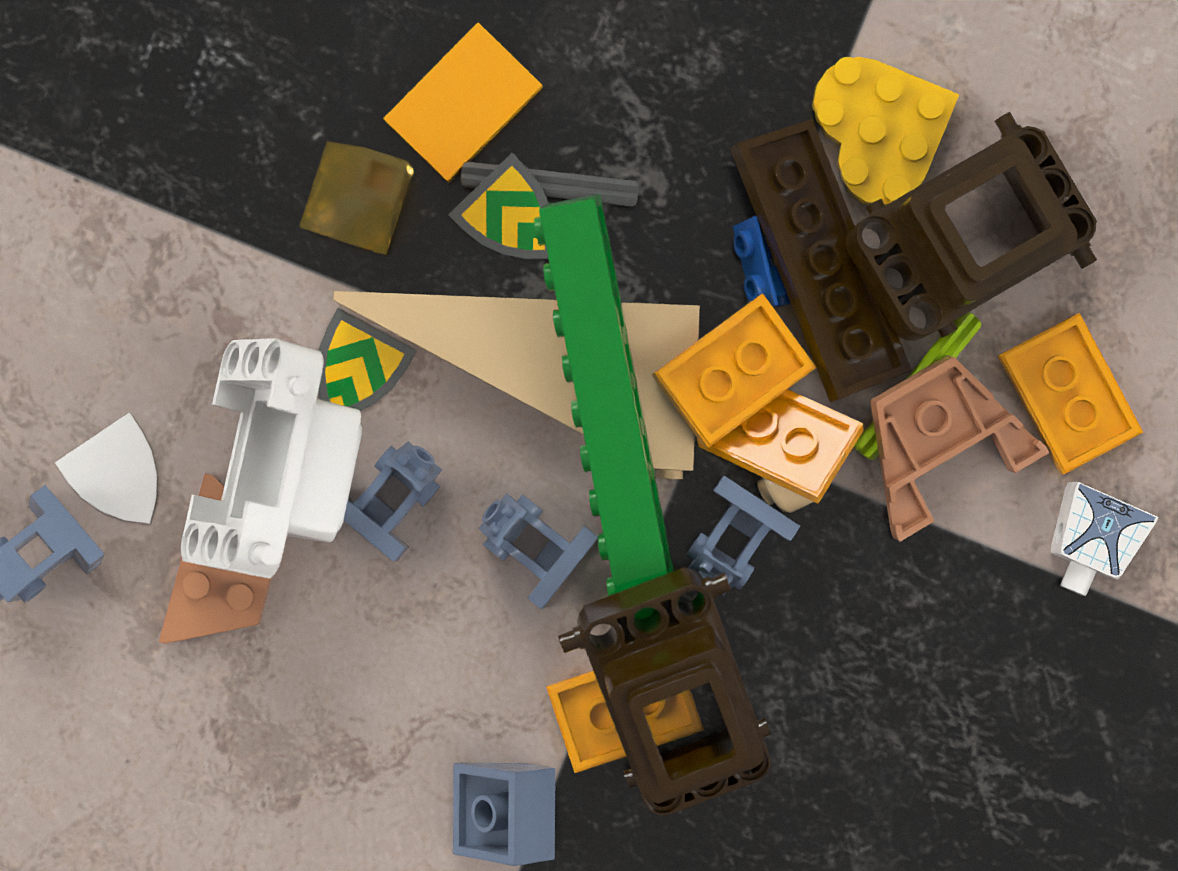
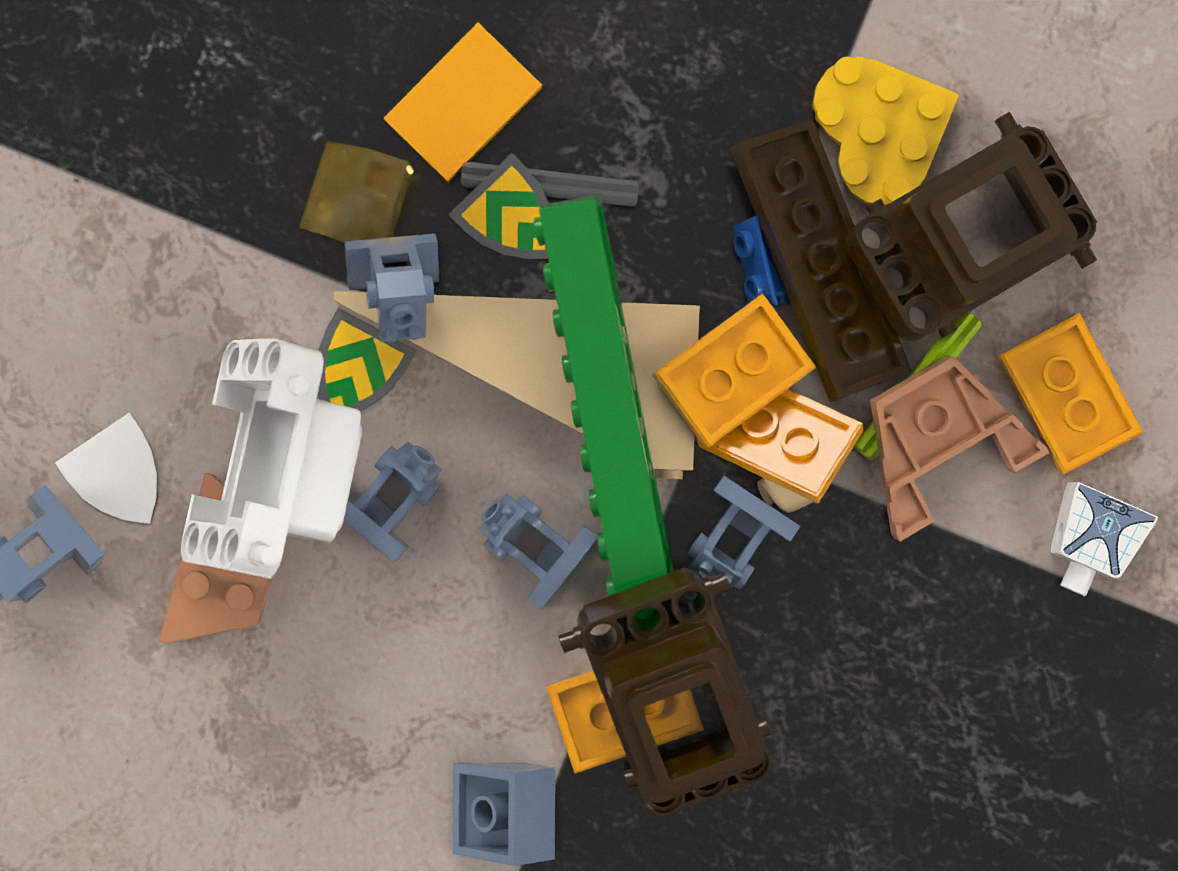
none -> sand blue tile [345,234,439,342]

